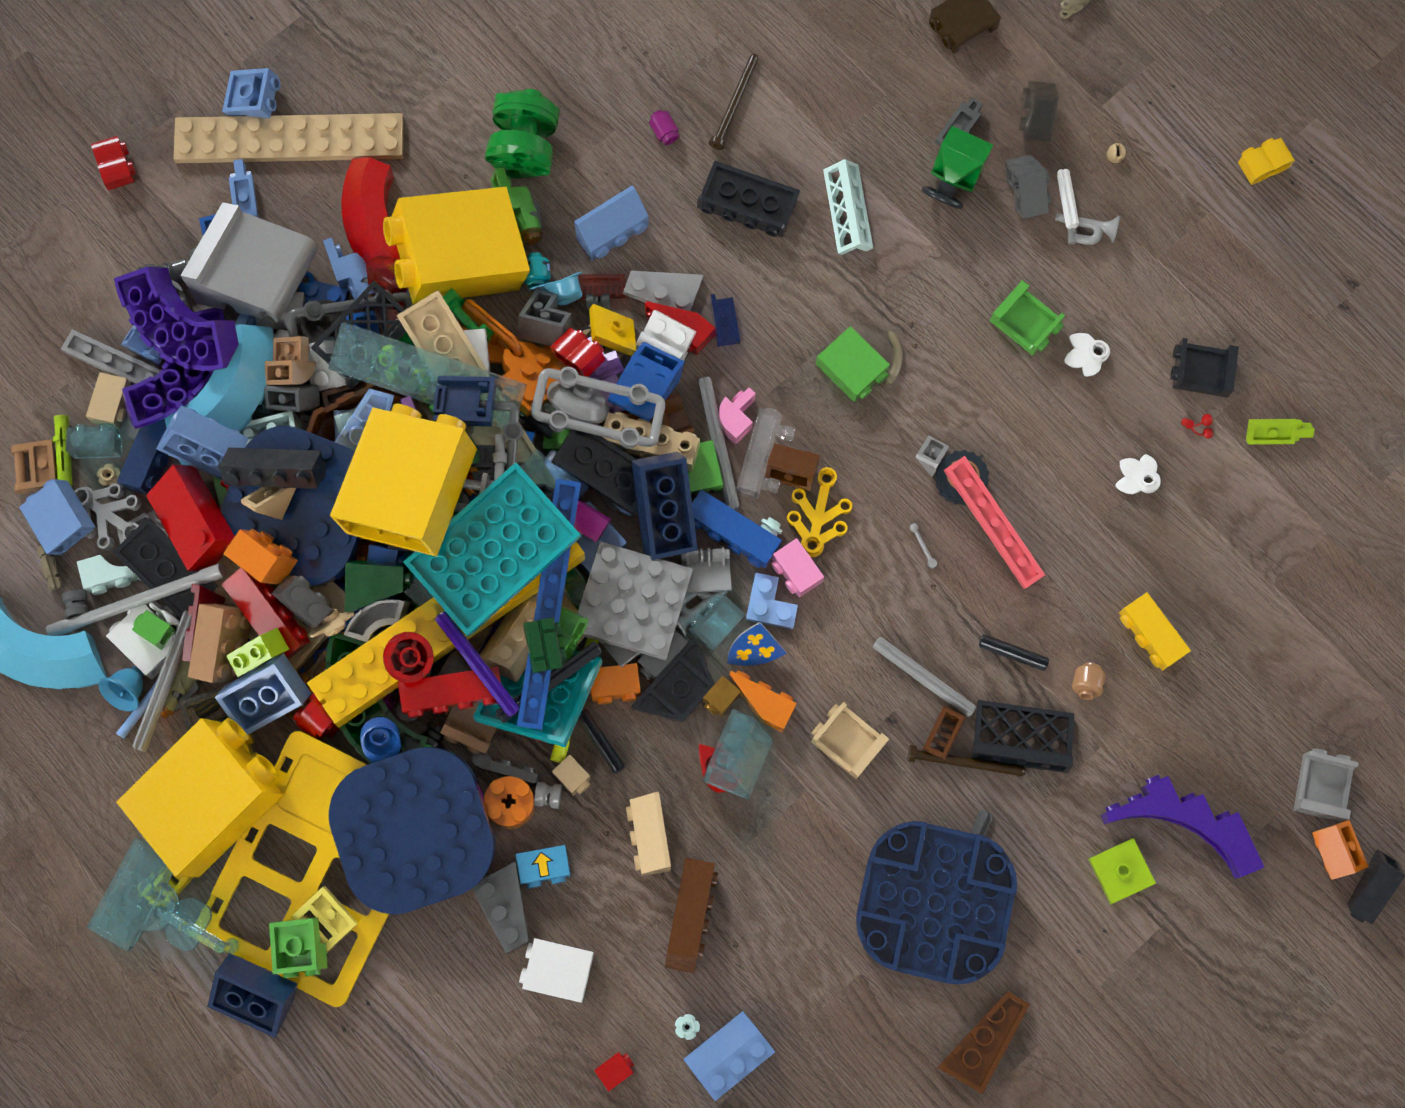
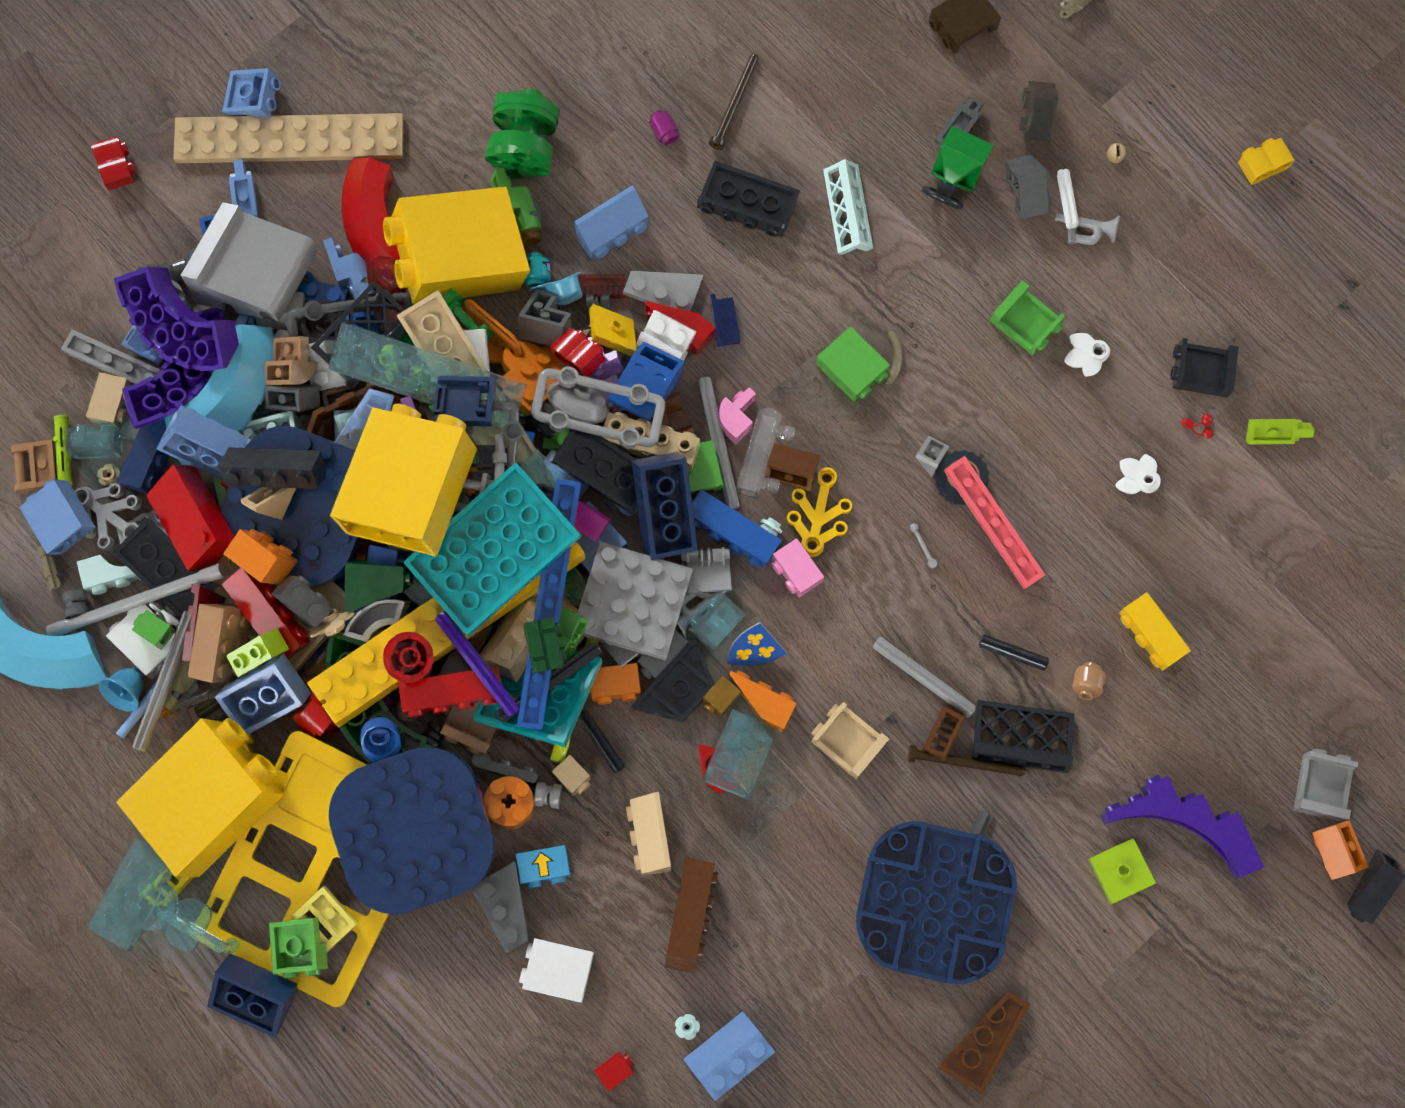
light blue plate [746,573,798,630] -> none

